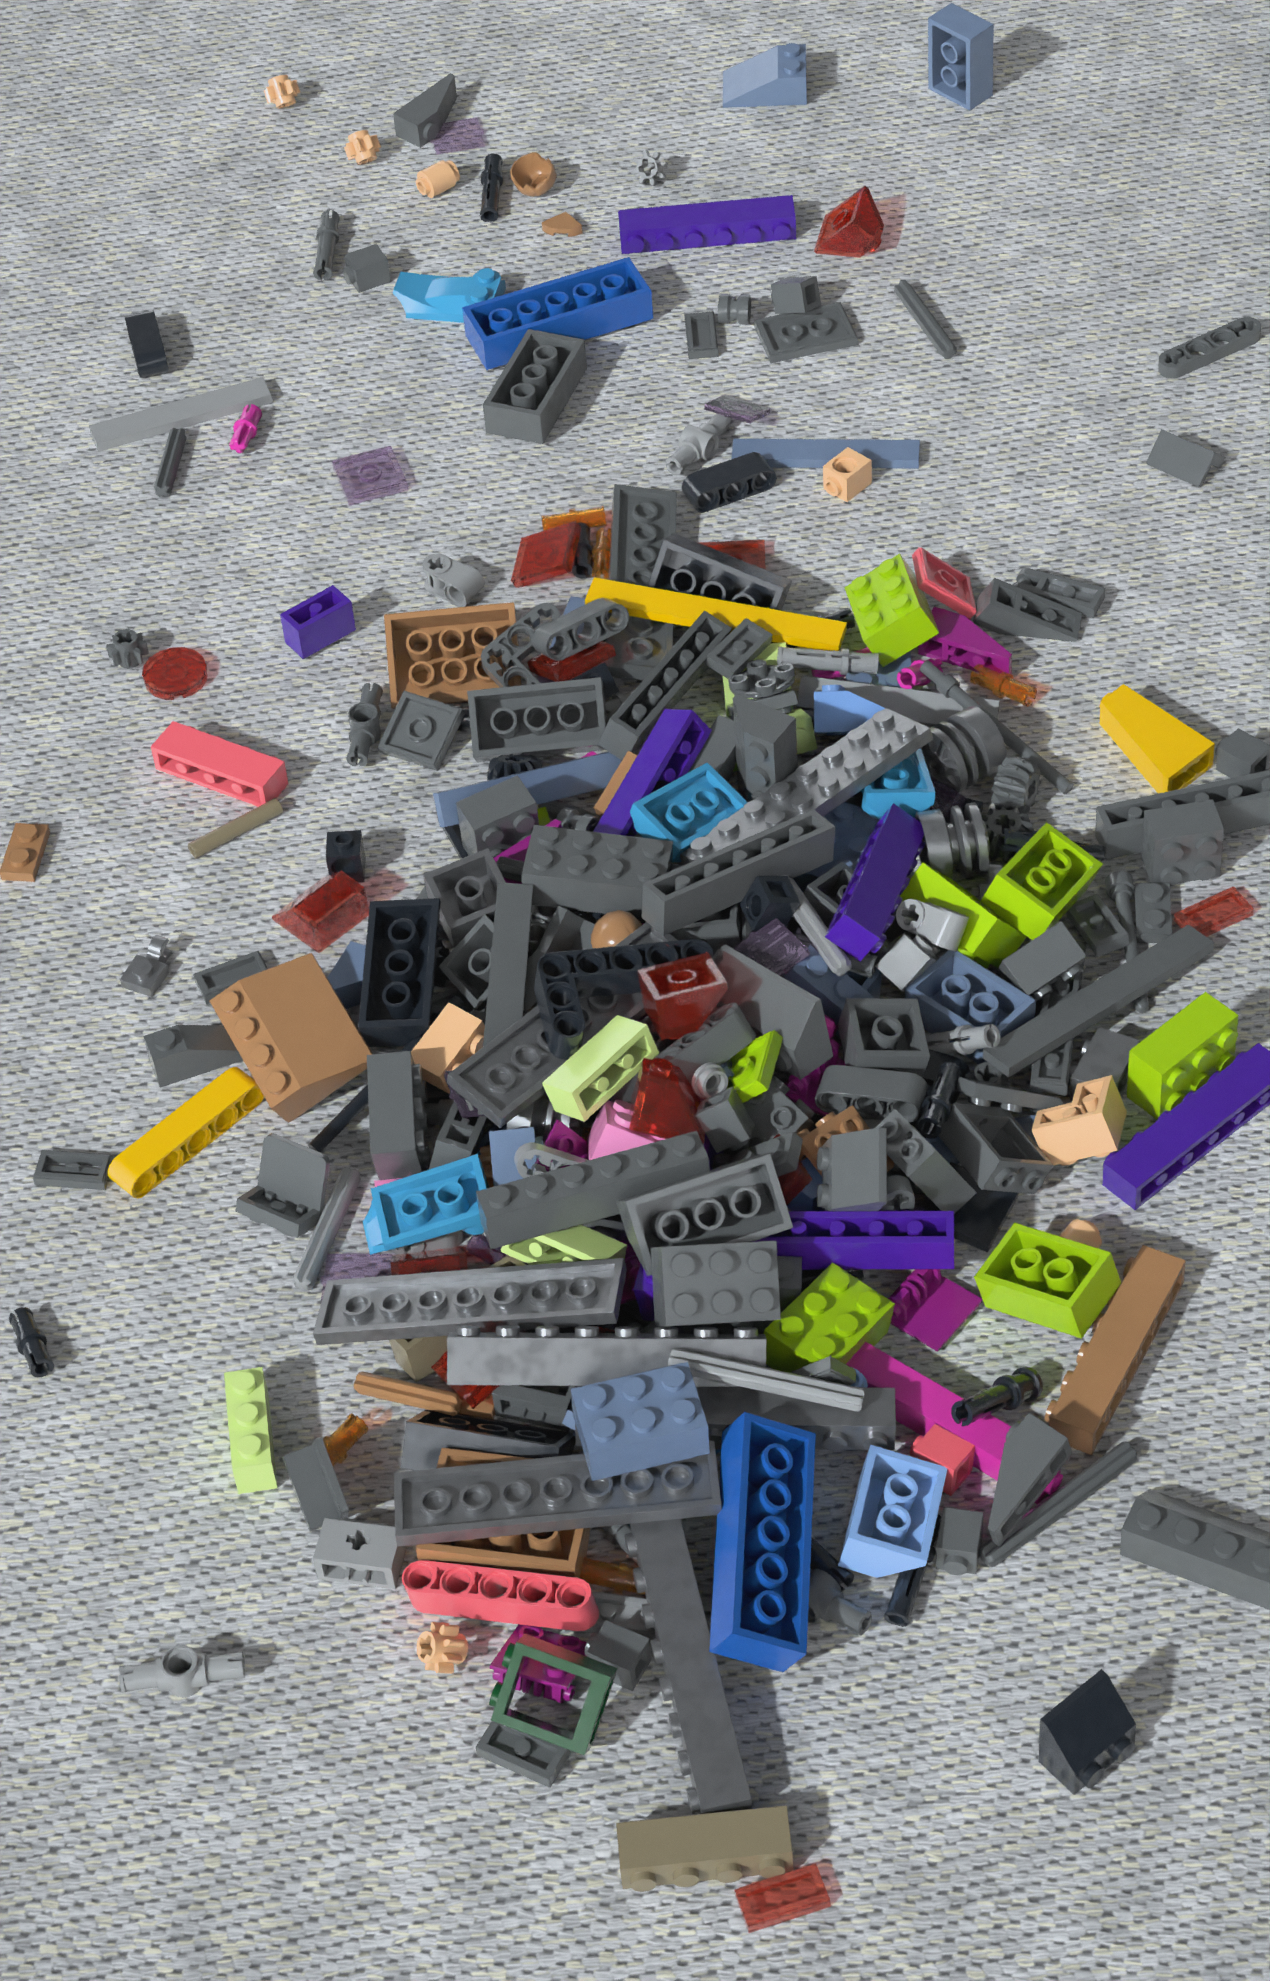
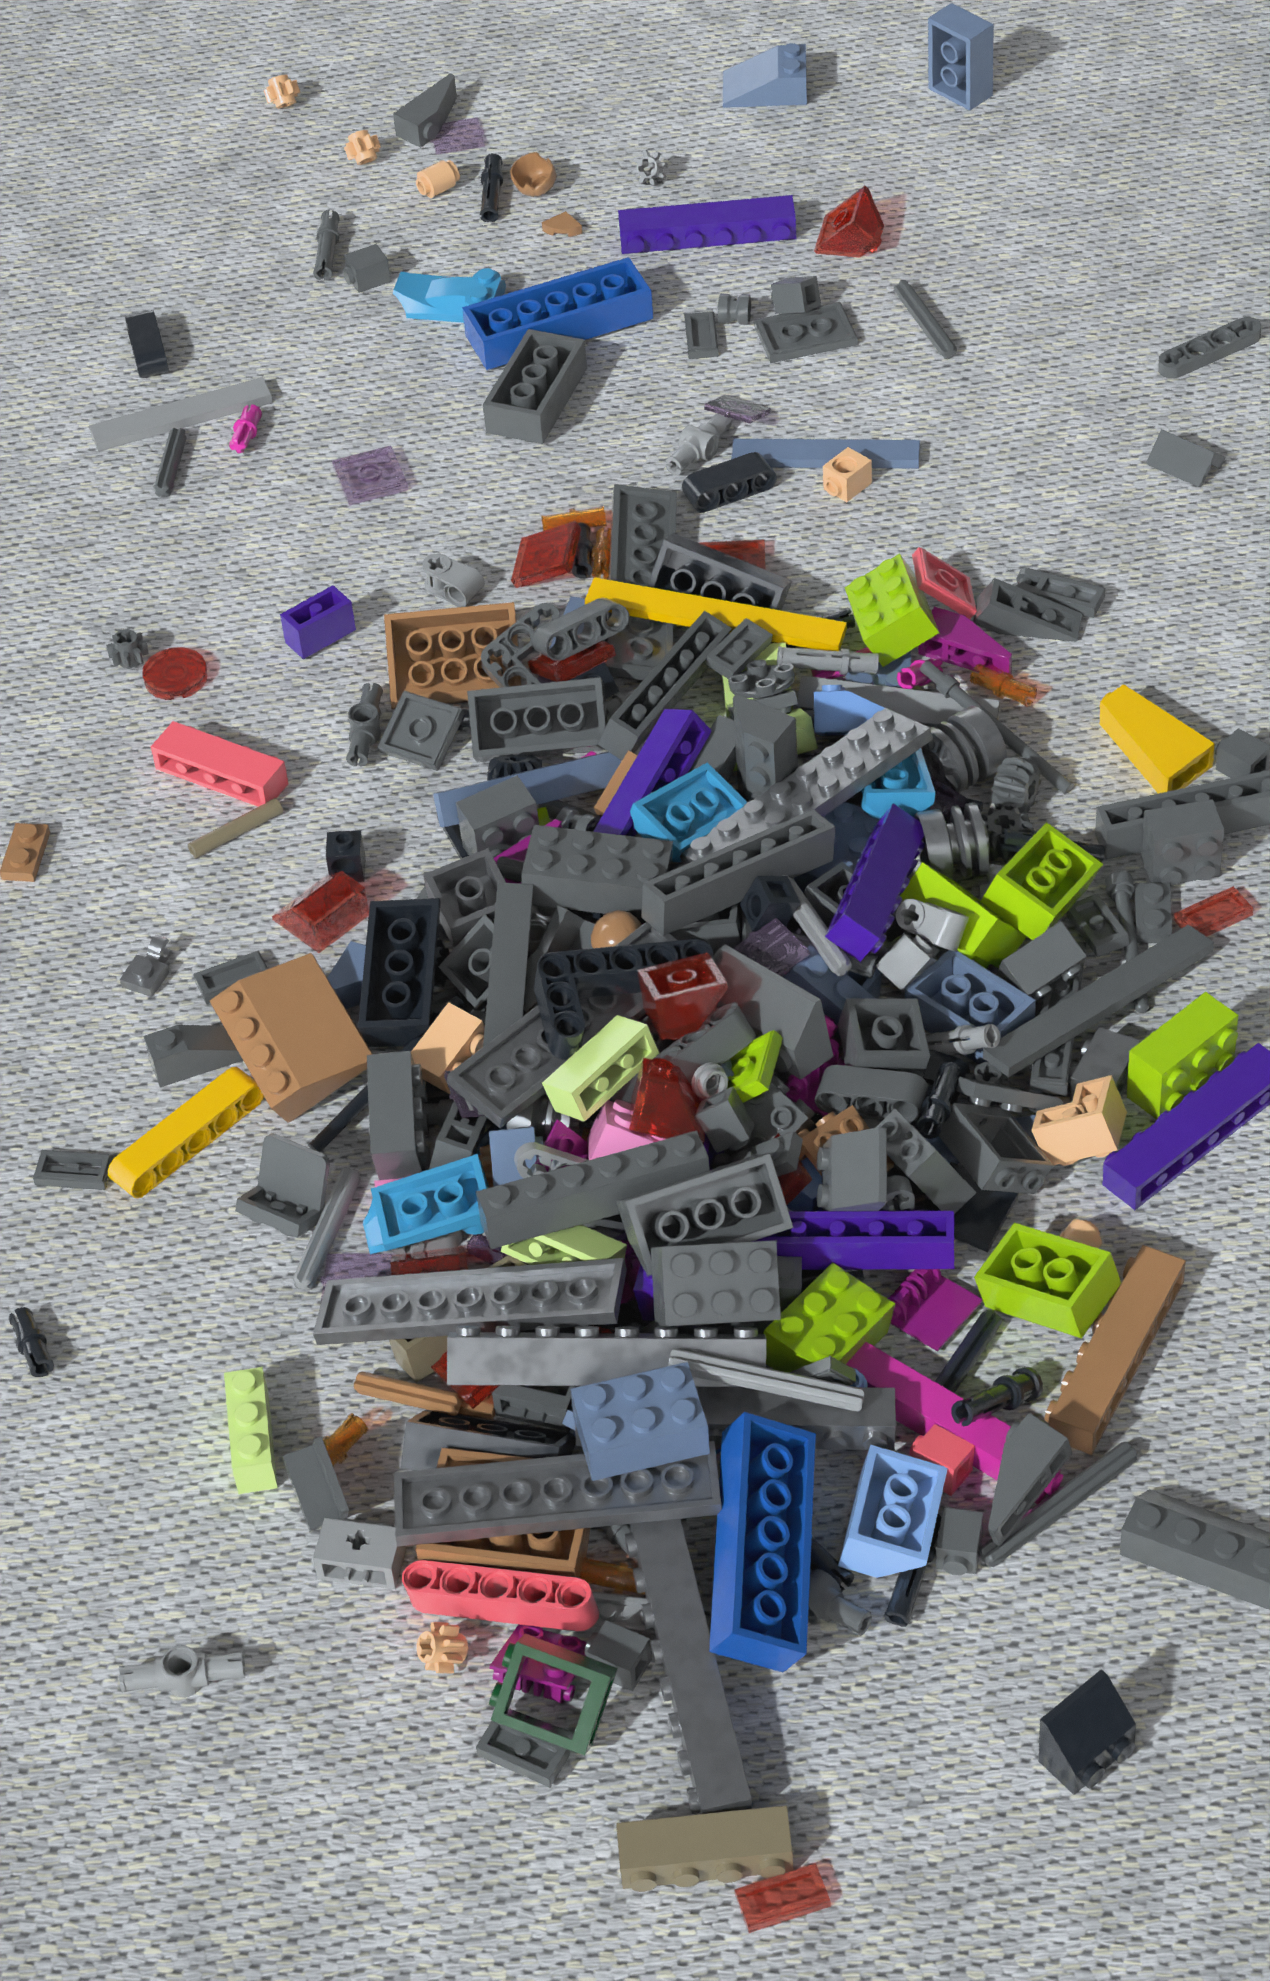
none -> black axle [935,1309,1002,1393]

